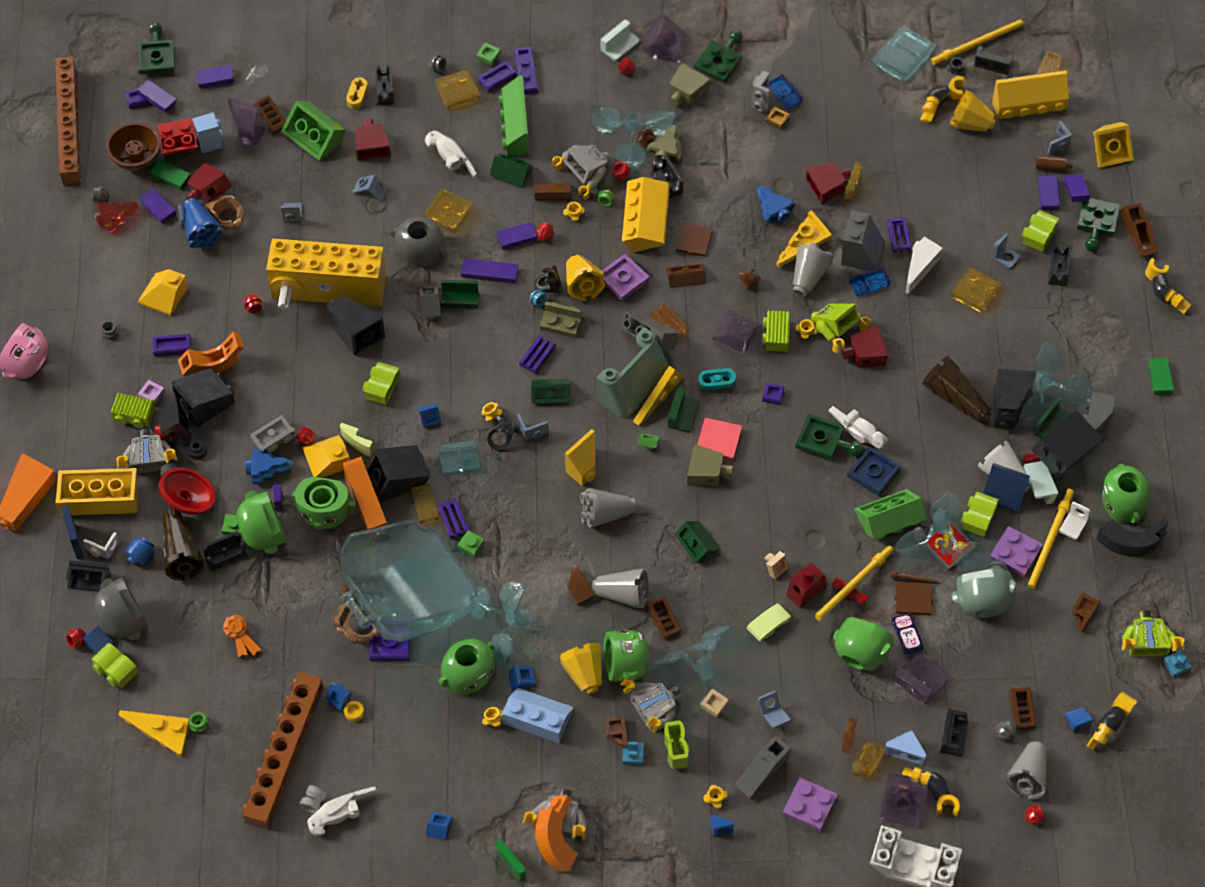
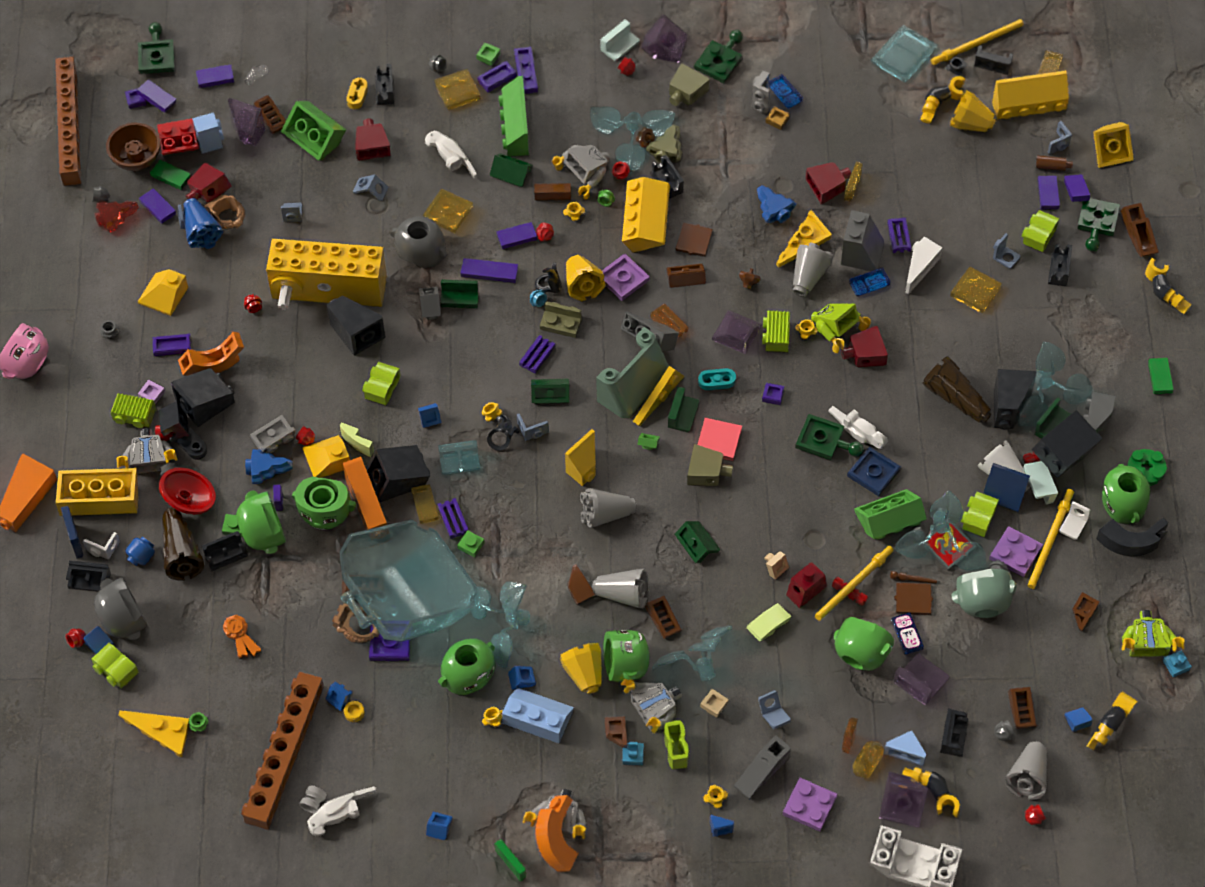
none -> green plate [1127,449,1167,486]

